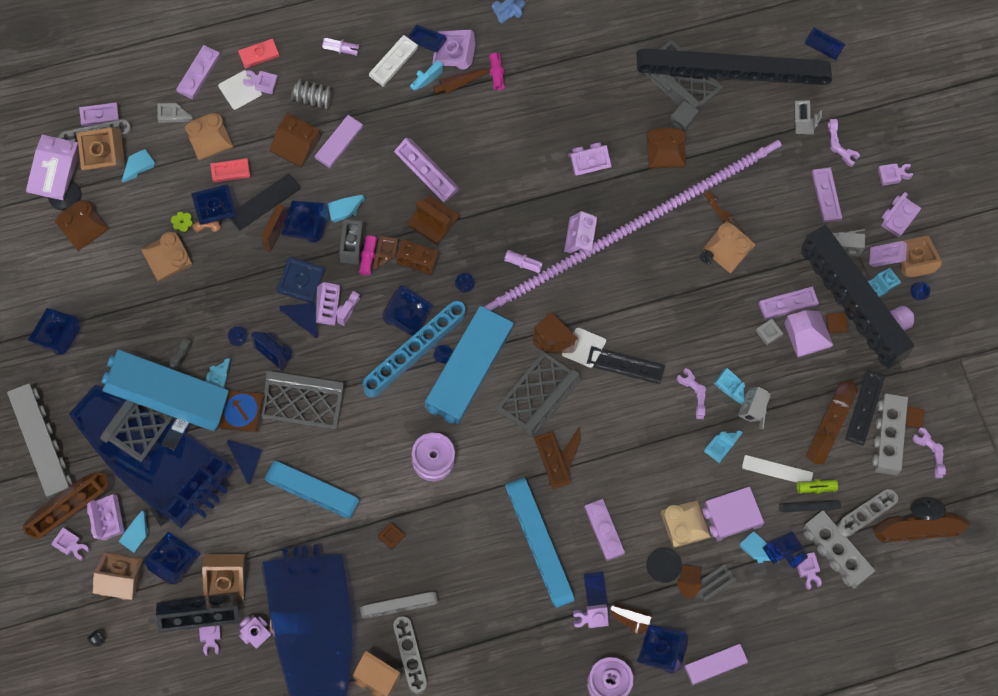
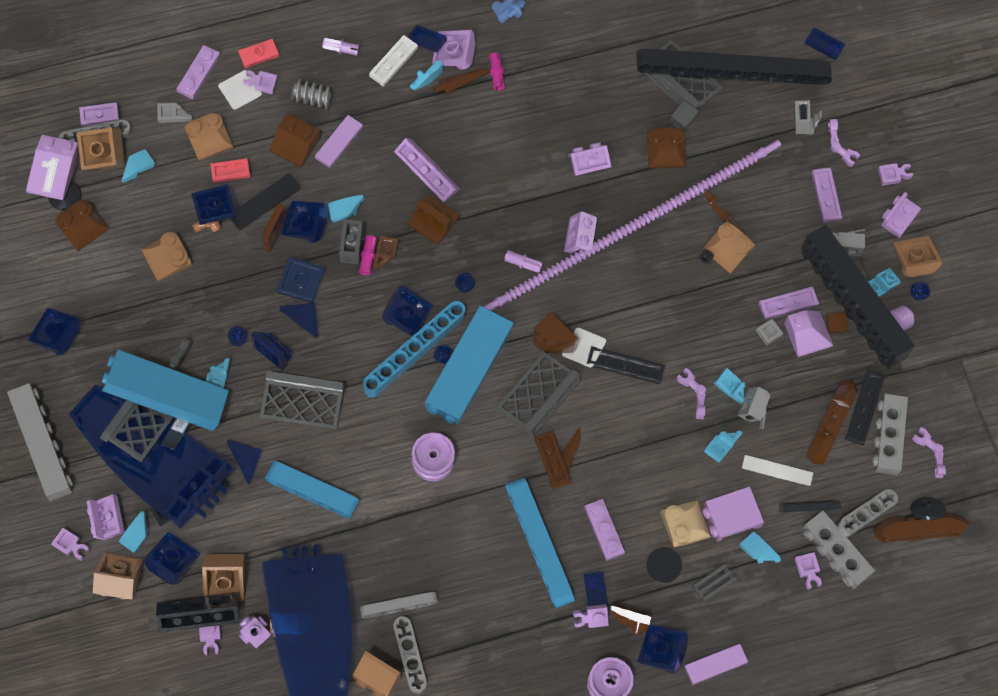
reddish brown brick [23,472,108,539] -> none
black hinge [87,629,105,647] -> none
lime plant [171,212,193,232] -> none
tile [219,391,265,432] -> none
lavender slope [316,282,340,326] -> none
lavender plate [336,291,360,326] -> none
reddish brown tile [377,522,405,550] -> none
reddish brown brick [396,239,438,276] -> none
reddish brown tile [677,565,702,600] -> none
clear blue plate [763,532,808,568] -> none
lime pin [797,479,838,495] -> none
lavender plate [869,241,907,267] -> none
reddish brown tile [905,406,925,429] -> none

